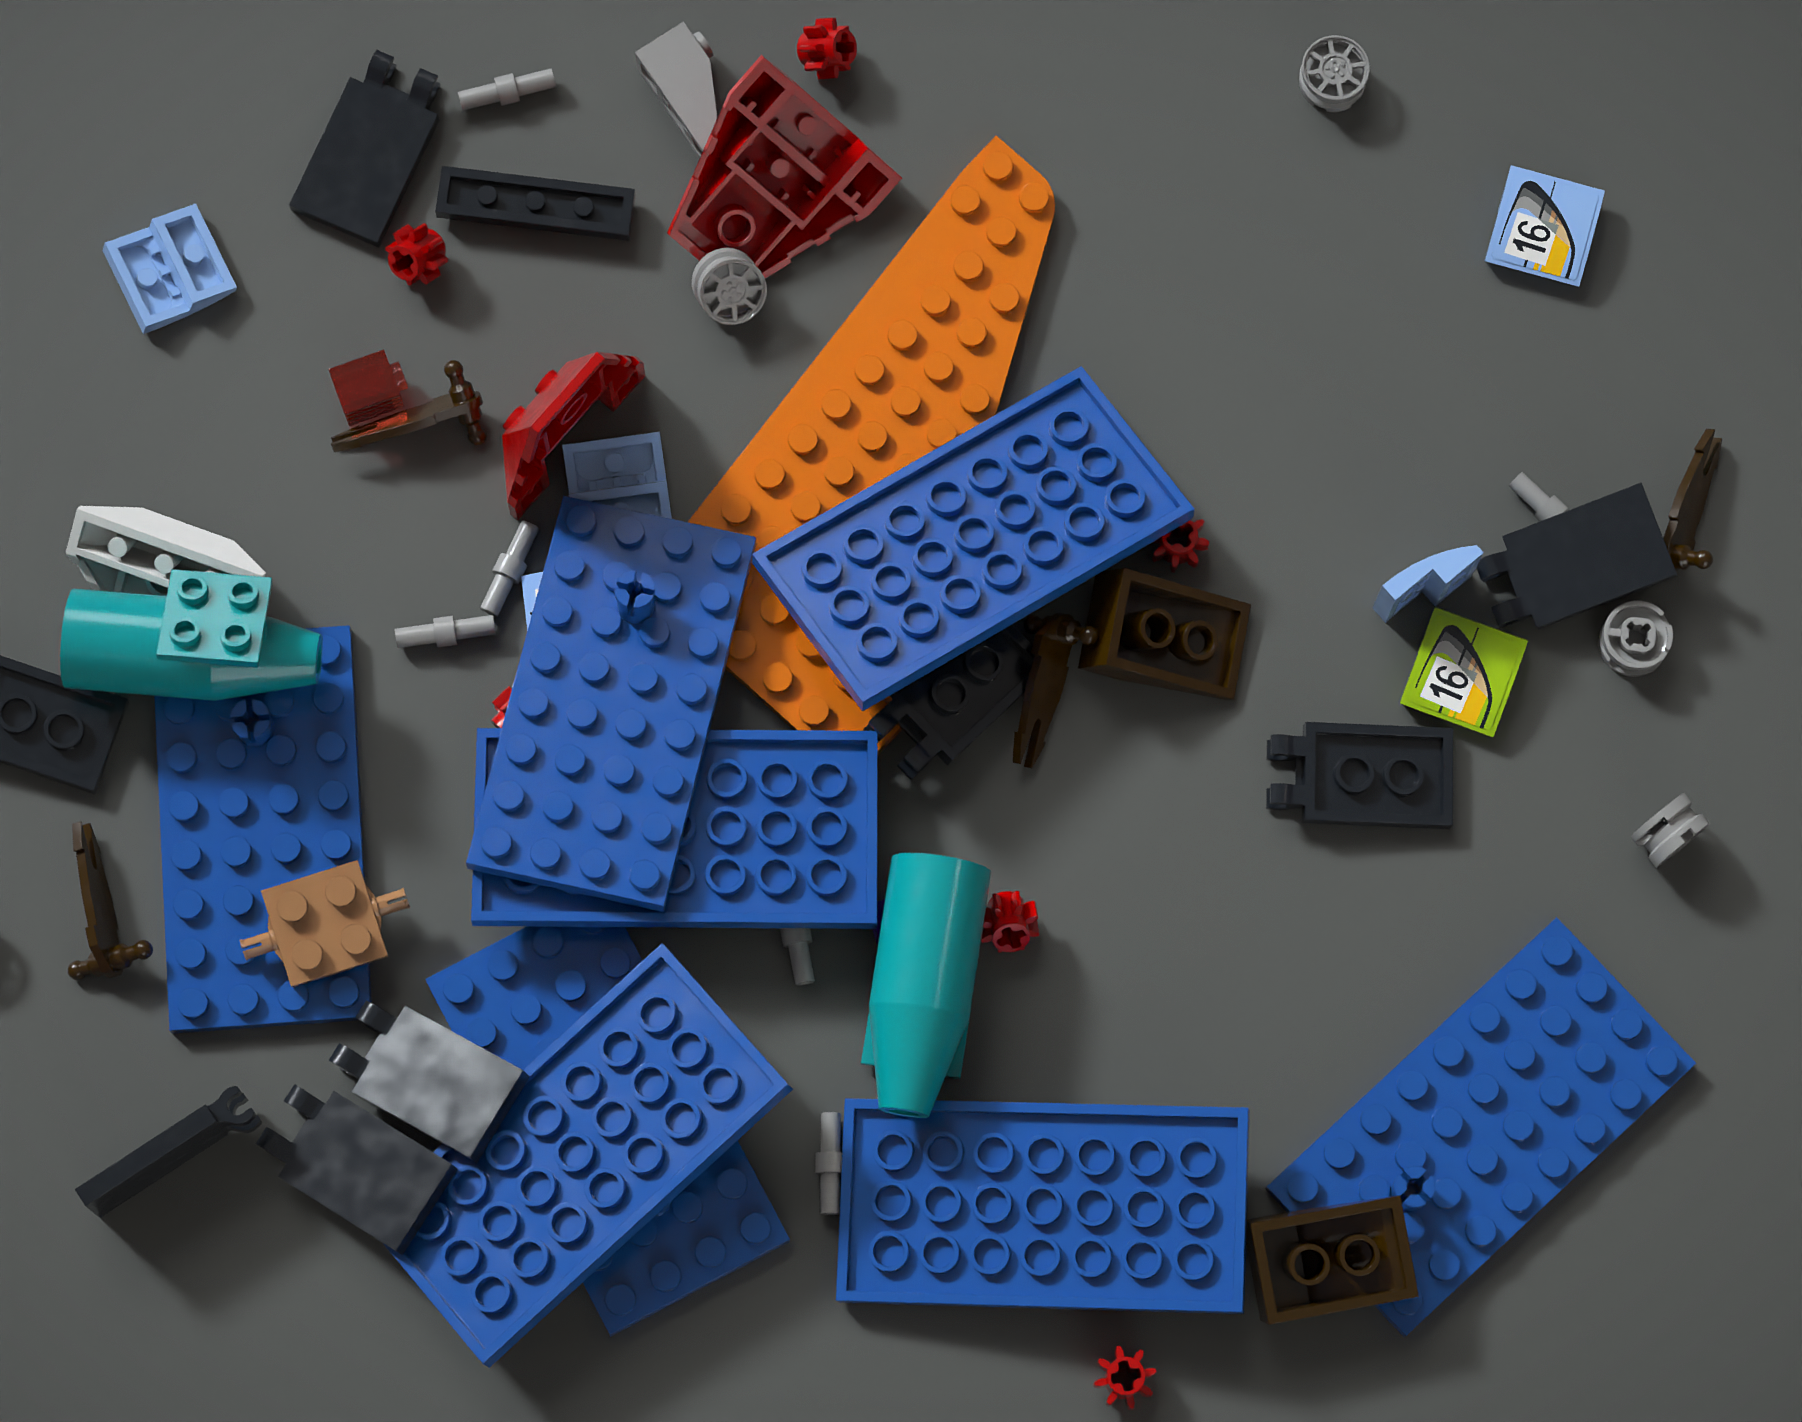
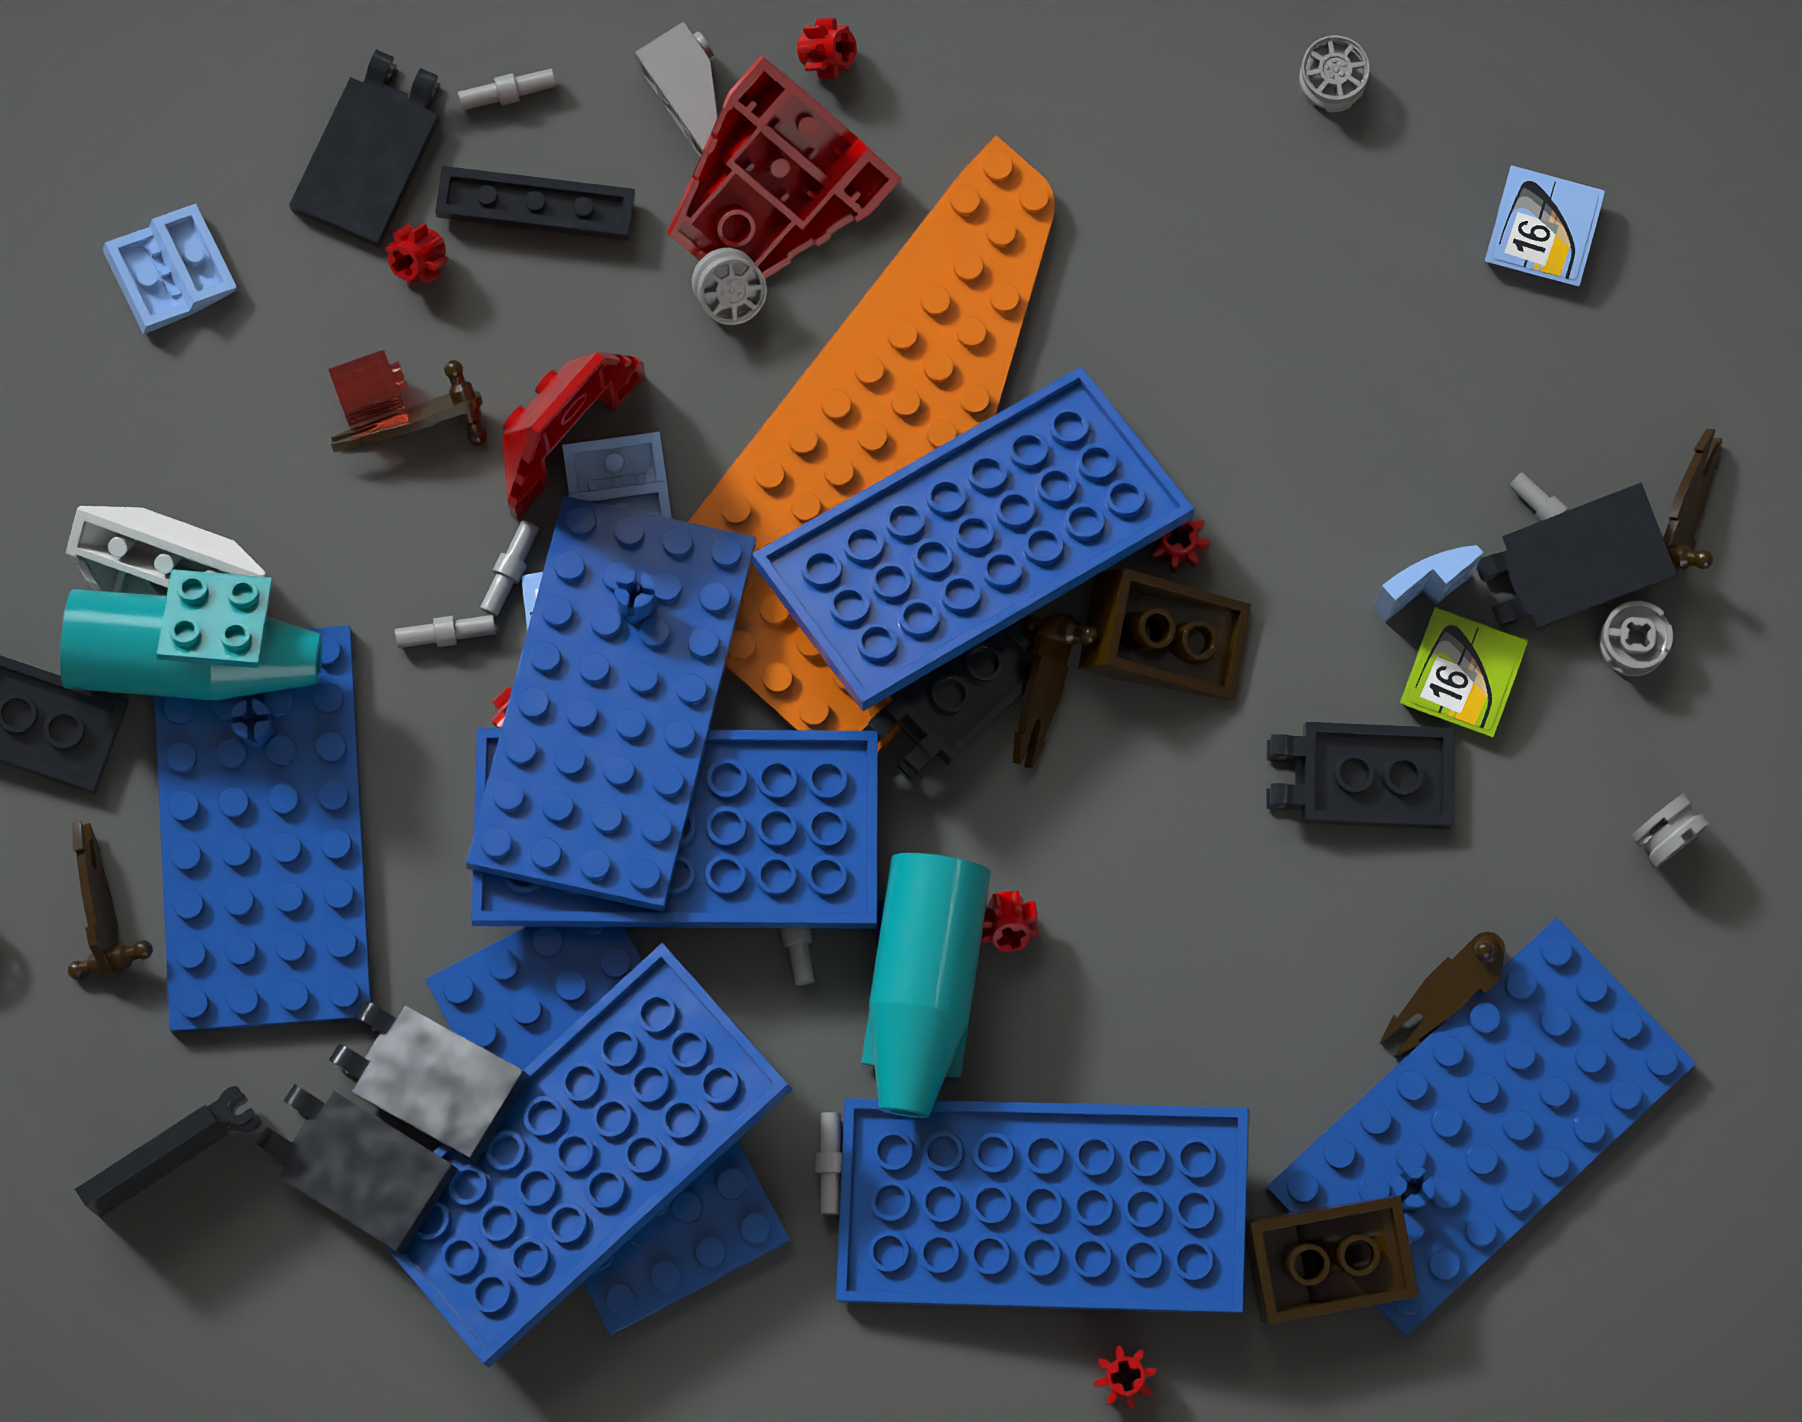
medium nougat plate [240,860,410,988] -> none
none -> dark brown piece [1380,931,1506,1057]

